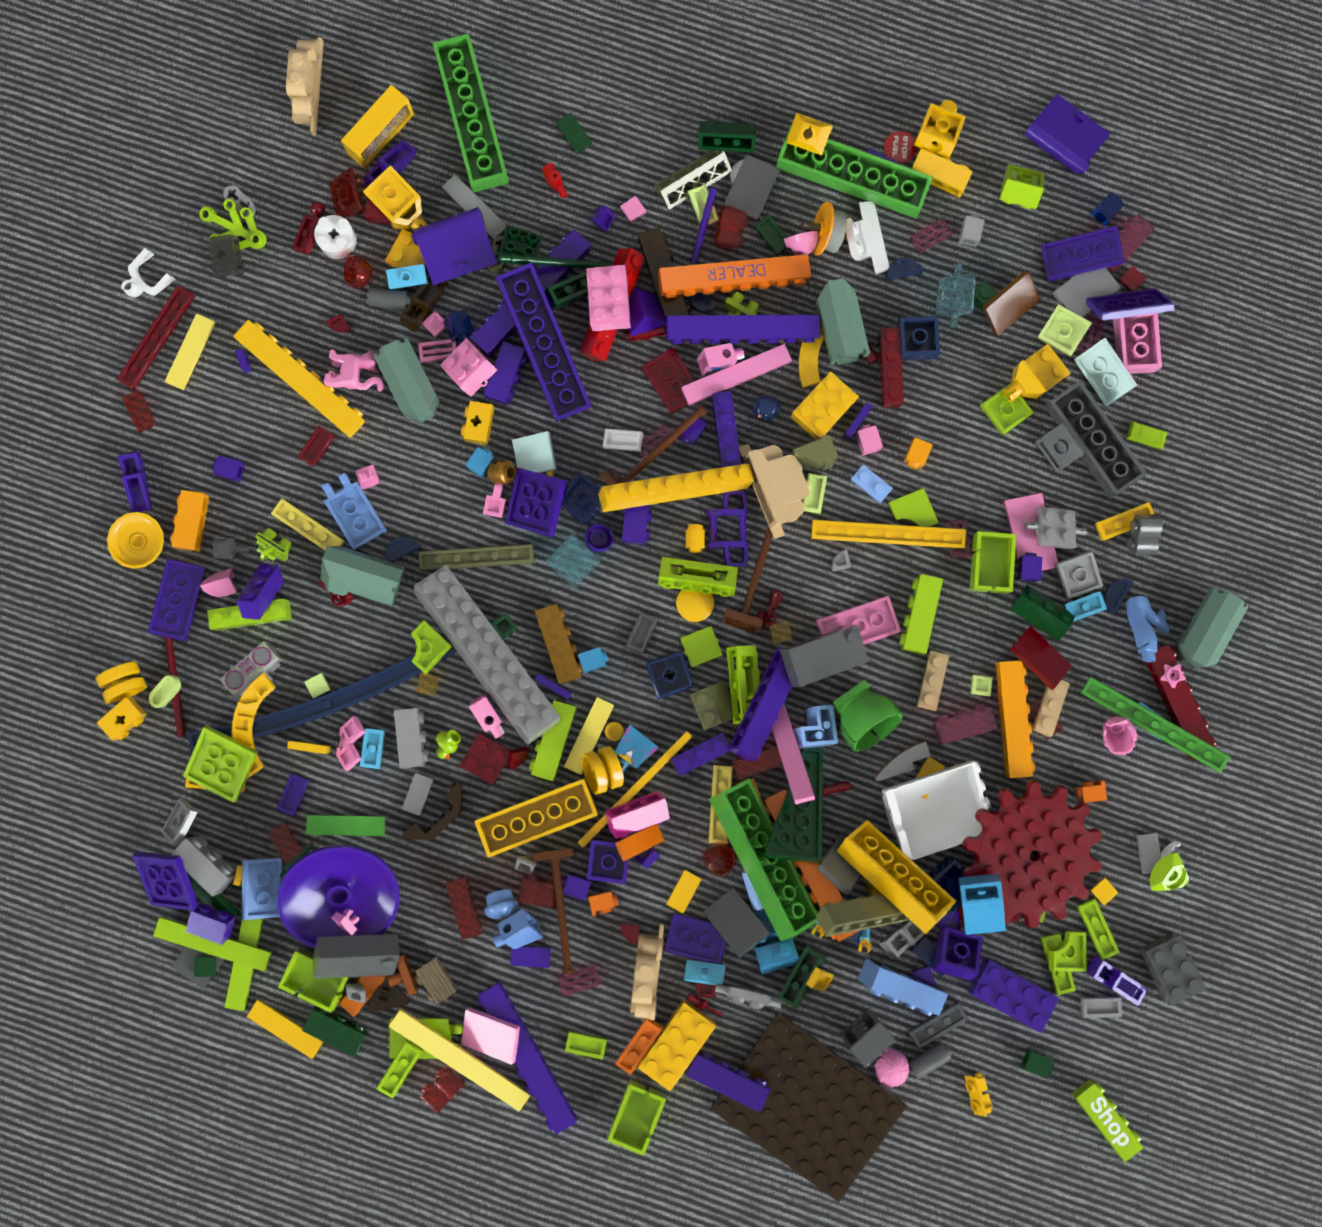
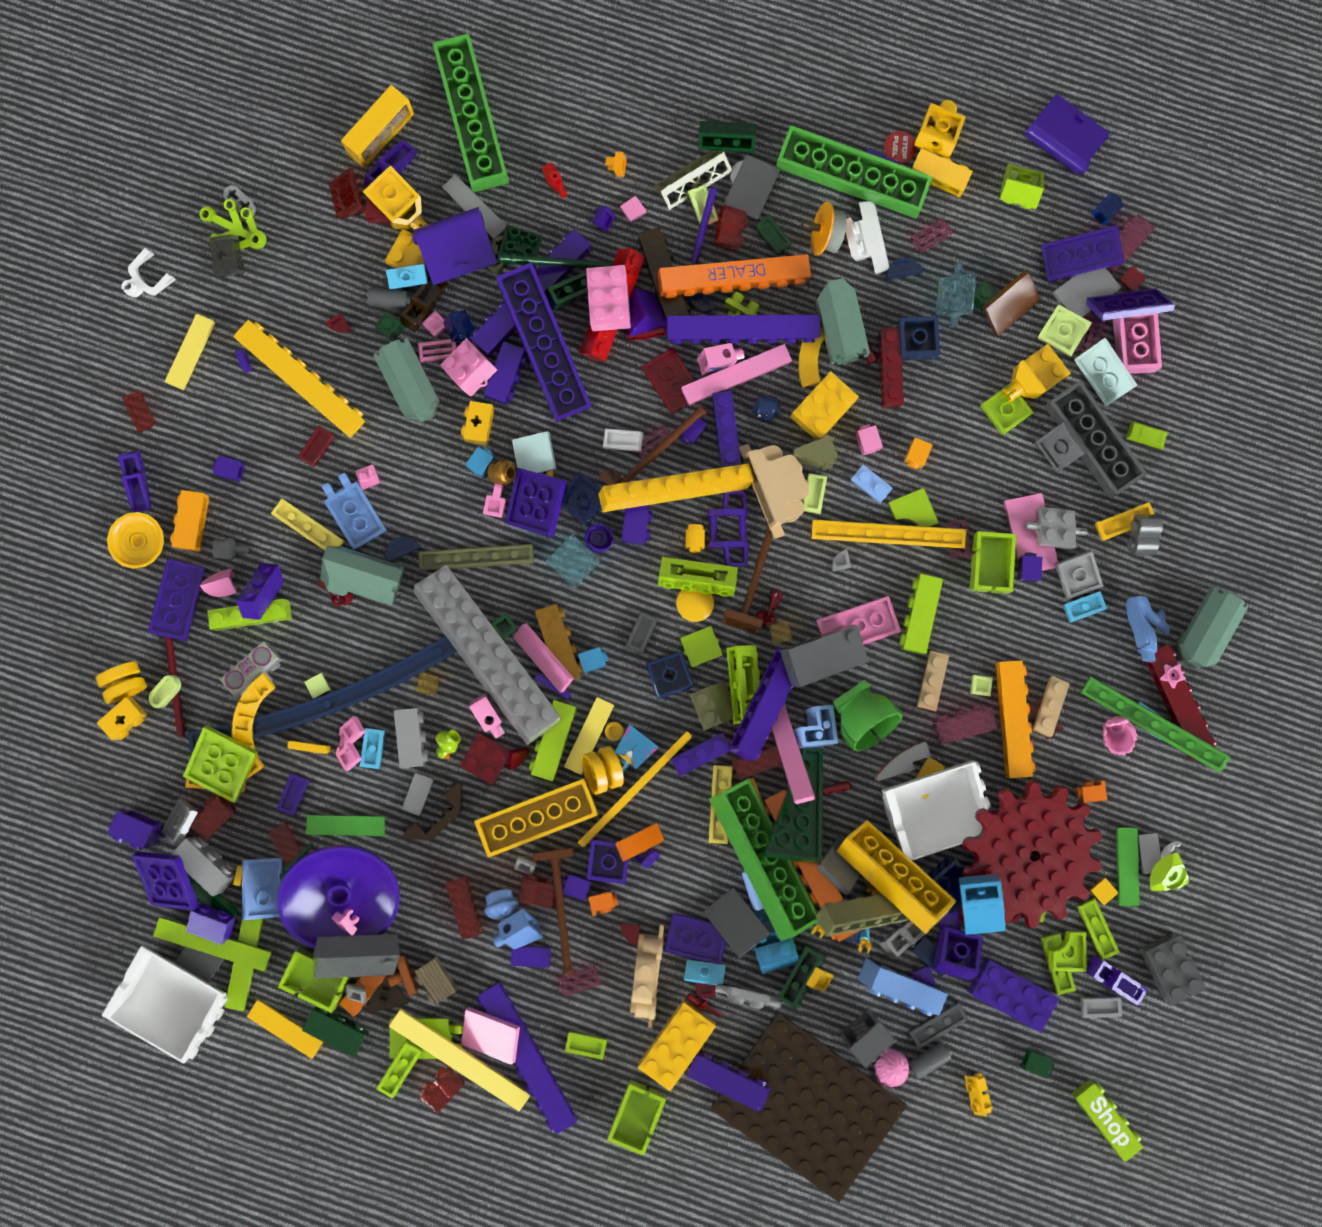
dark red tile [116,285,195,390] -> none
dark green tile [194,956,216,977] -> none
lime hips [255,528,291,562] -> none
tan brick [286,37,324,136] -> none
dark red plate [291,201,325,255] -> none
white brick [314,215,357,259] -> none
bright pink animal [324,350,384,392] -> none
clear red hat [343,254,373,289] -> none
lime tile [411,620,453,675] -> none
dark green tile [556,113,592,155] -> none
brick [605,791,670,839] -> none
orange tile [615,1018,663,1075] -> none
yellow tile [666,869,702,913] -> none
clear red hat [702,844,735,876] -> none
bright pink brick [784,231,818,256] -> none
yellow plate [786,113,833,156] -> none
dark purple tile [844,402,873,440] -> none
light grey brick [958,215,985,247] -> none
dark green brick [1010,584,1075,641] -> none
dark red tile [1010,625,1072,690] -> none
dark blue tile [1104,579,1133,615] -> none
none -> white cylinder [102,946,228,1064]
none -> dark purple brick [107,808,165,850]
none -> clear red brick [190,794,236,841]
none -> dark green brick [374,311,404,342]
none -> bright pink tile [513,623,574,692]
none -> light orange tile [605,151,627,177]
none -> bright green tile [1116,827,1140,906]

